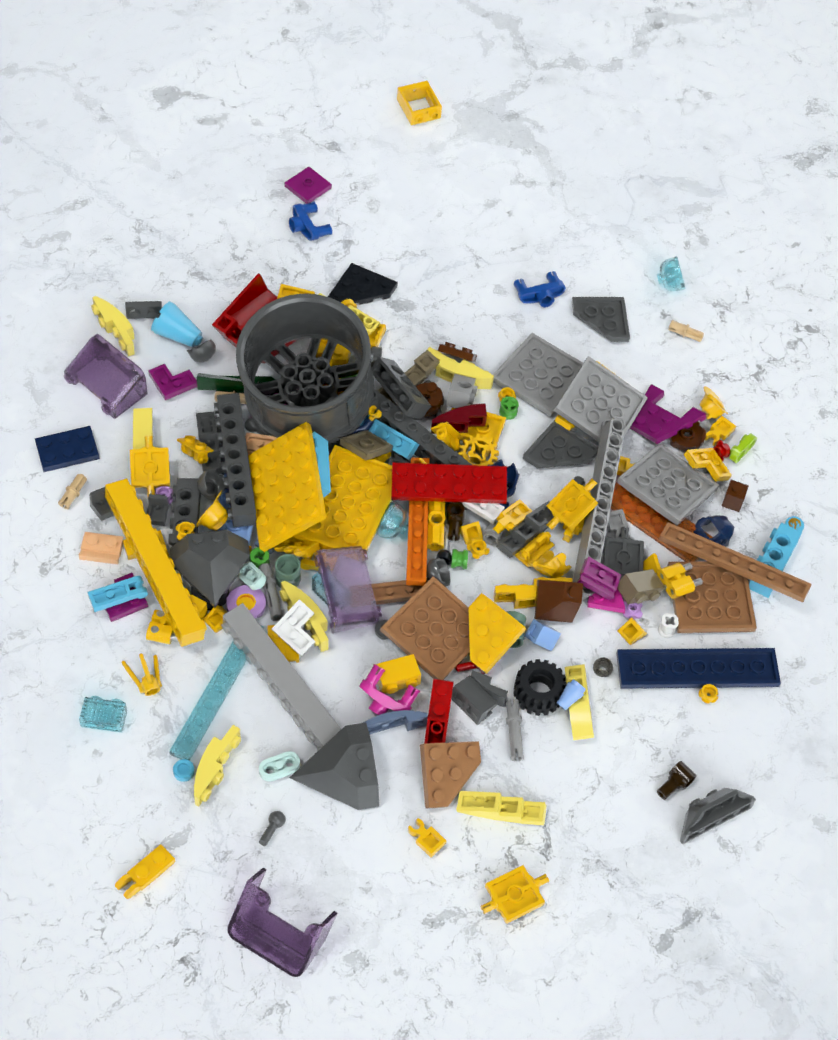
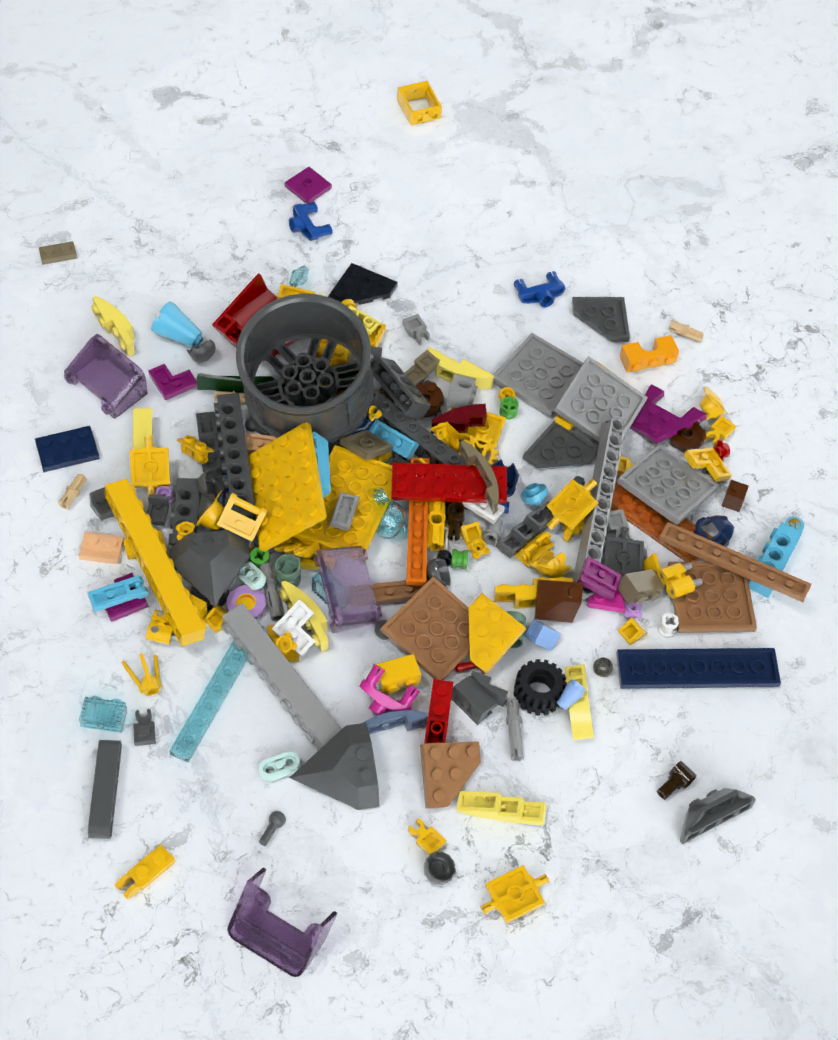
dark grey piece [125,301,162,319] -> none
medium azure tile [173,759,195,782] -> none
light yellow slope [194,725,241,807] -> none
reddish brown plate [438,342,477,362] -> none
yellow hinge [493,499,532,534] -> none
clear light blue cylinder [657,256,686,292] -> none
yellow plate [698,684,718,703] -> none
lime plate [729,433,757,463] -> none
none -> dark tan plate [38,241,77,265]
none -> dark grey beam [88,740,122,839]
none -> dark grey plate [133,709,156,746]
none -> yellow plate [216,493,267,541]
none -> yellow plate [273,632,297,656]
none -> clear light blue plate [289,265,309,287]
none -> light grey plate [330,492,359,531]
none -> clear light blue plate [372,487,389,506]
none -> light grey plate [402,314,430,344]
none -> dark grey hair [423,851,456,885]
none -> dark tan slope [459,441,499,513]
none -> medium azure plate [520,483,548,506]
none -> light orange arch [619,335,679,372]

